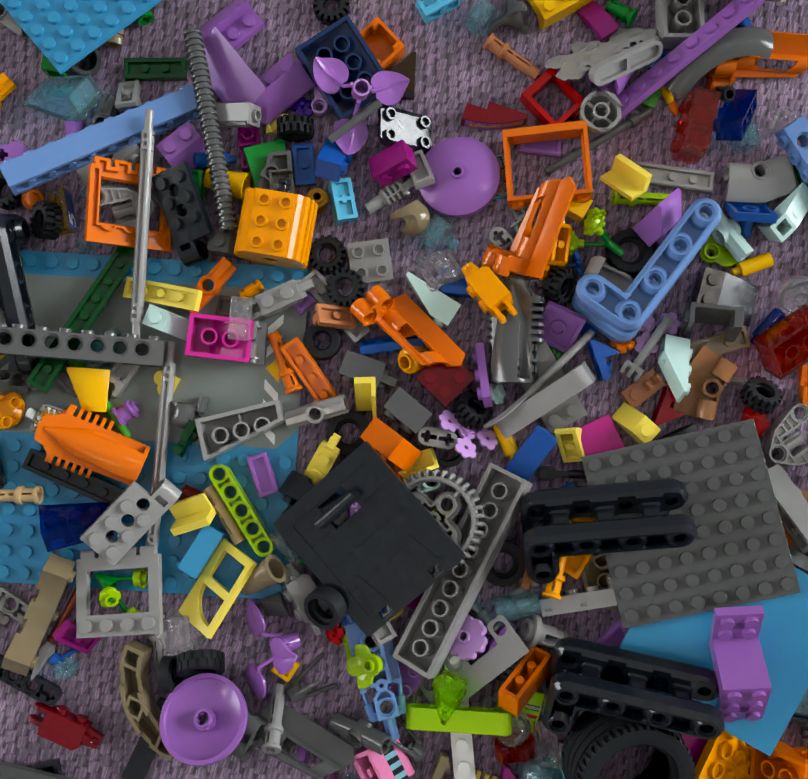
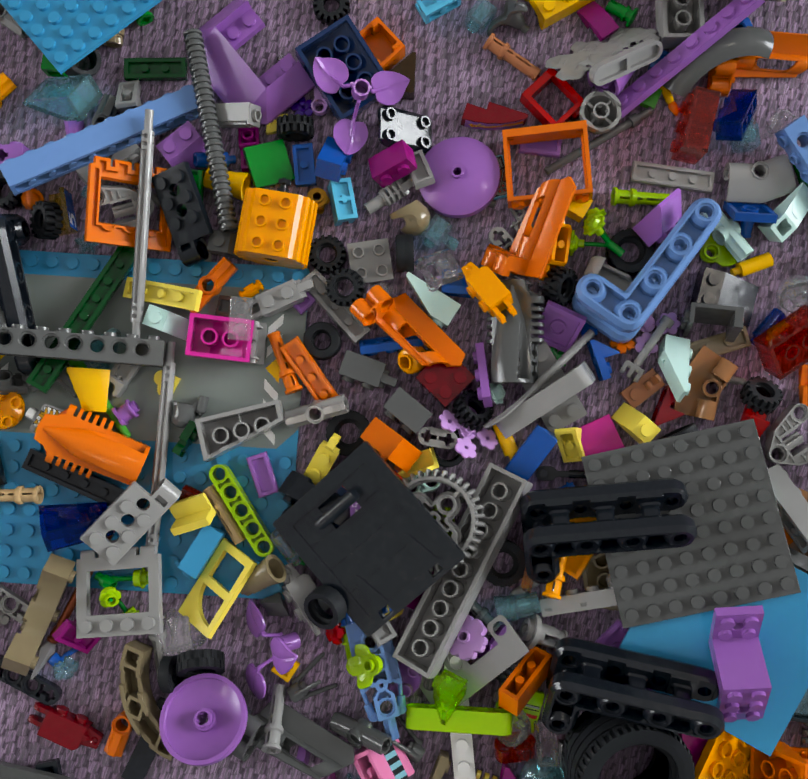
dark grey slope [256,150,295,194] -> none
nougat plate [312,303,357,330] -> none
dark grey bar [327,99,382,143] -> none
light yellow panel [354,377,377,419] -> none
blue plant [569,251,584,276] -> none
light yellow panel [600,153,652,201] -> none
black pin [712,85,736,103] -> none
none -> orange piece [104,710,133,757]
none -> black tyre [395,234,414,272]

